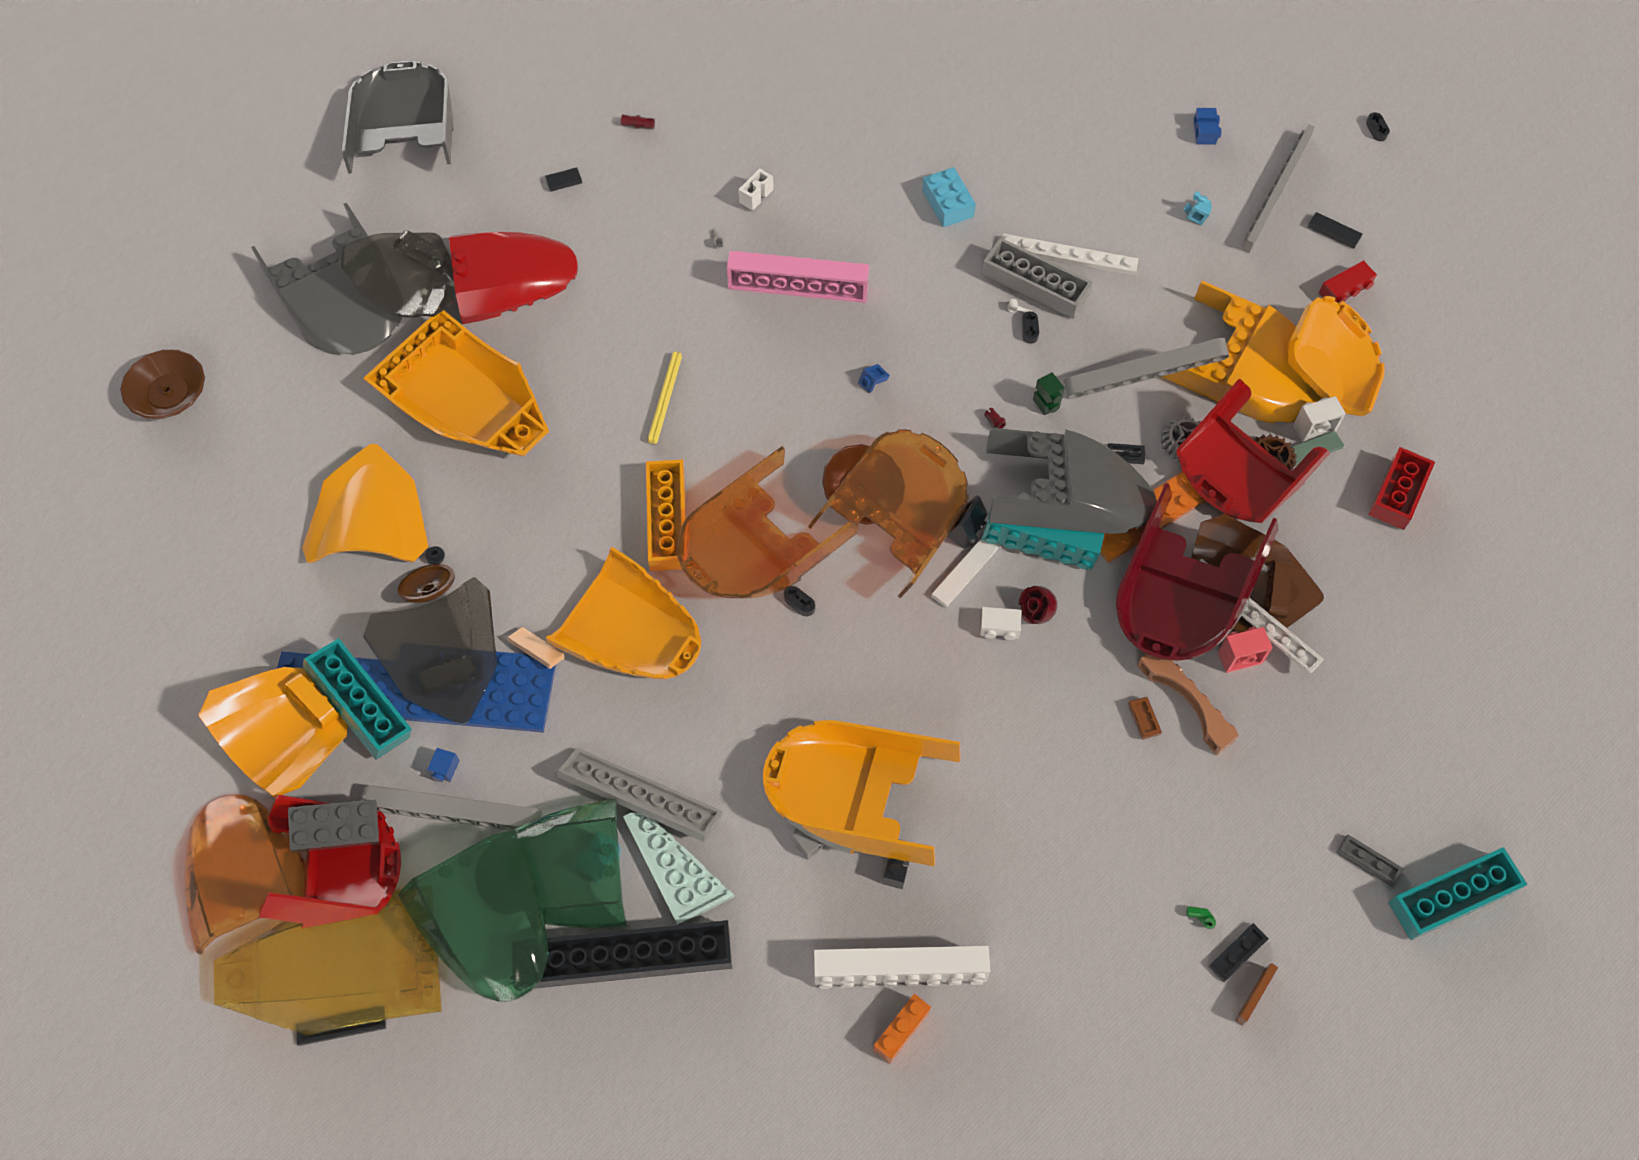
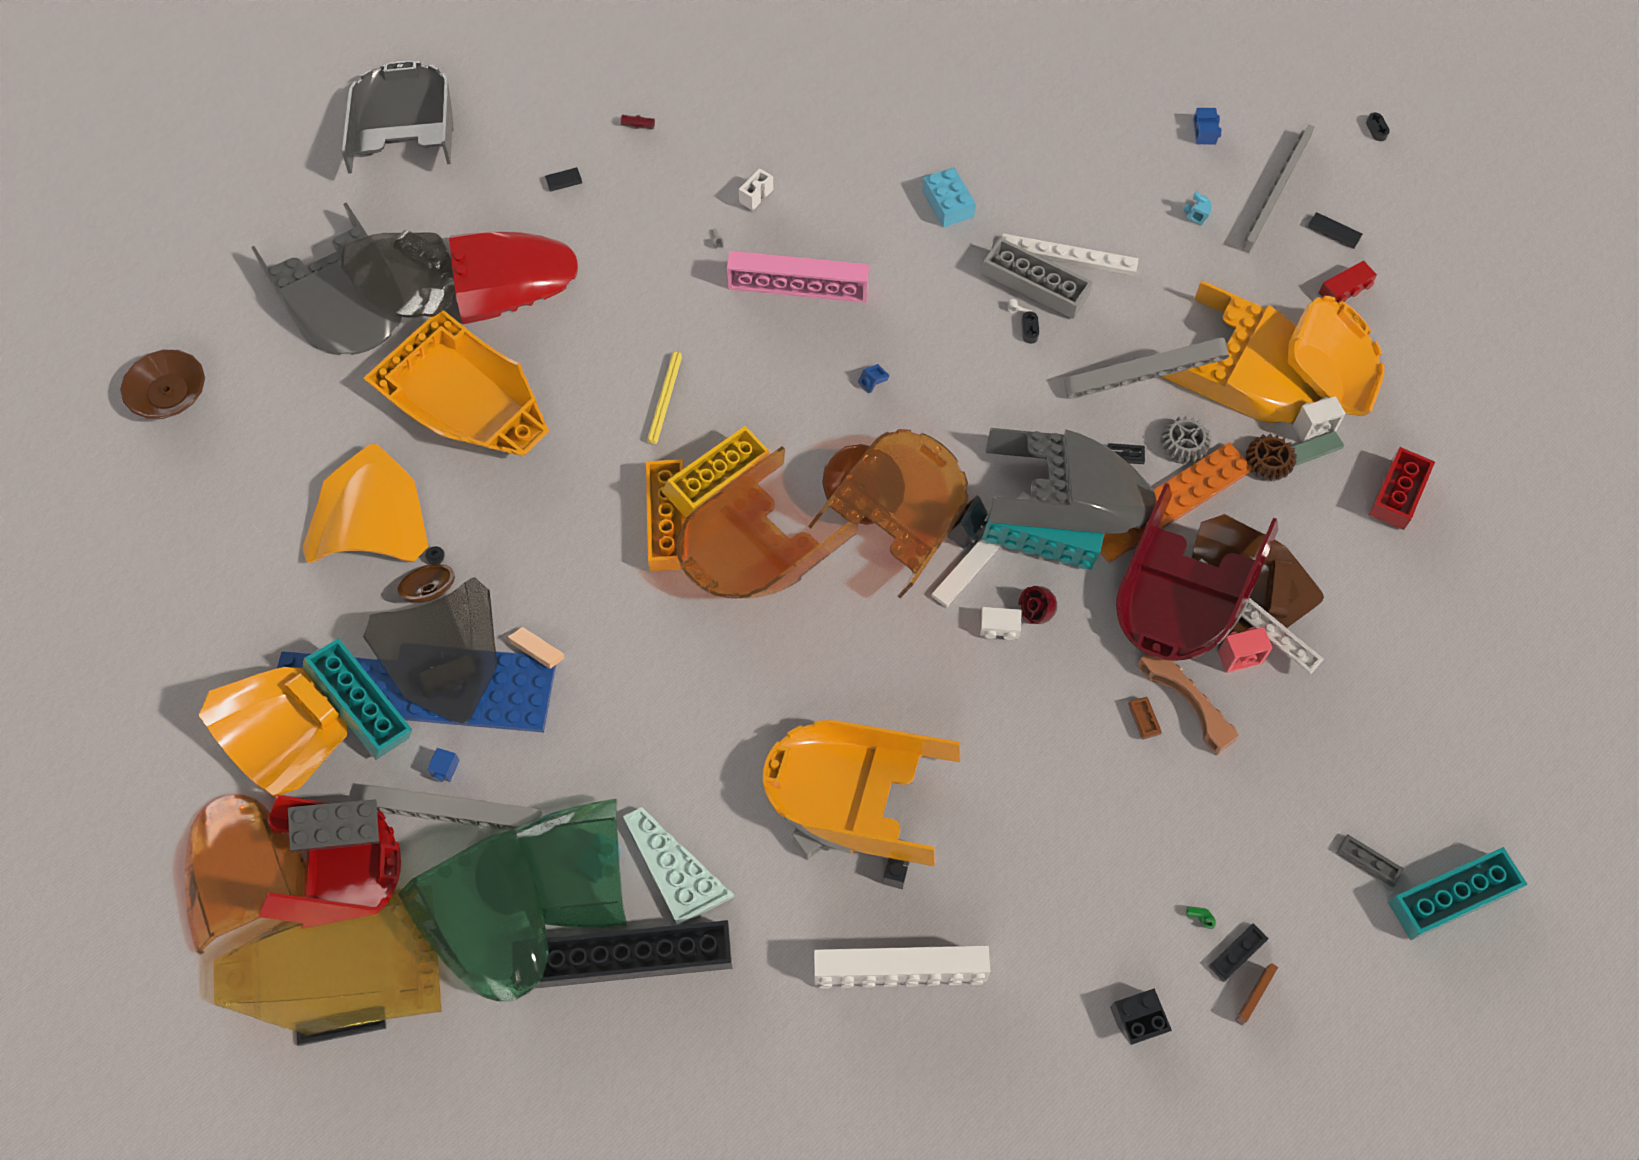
light orange windscreen [546,547,702,679] -> none
light grey plate [557,748,722,842] -> none
black beam [784,586,815,617] -> none
orange brick [873,993,932,1064] -> none
dark red pin [984,407,1006,429] -> none
dark green brick [1033,372,1065,415] -> none
red windscreen [1176,378,1330,523] -> none
none -> yellow brick [662,426,770,519]
none -> black slope [1110,988,1172,1045]

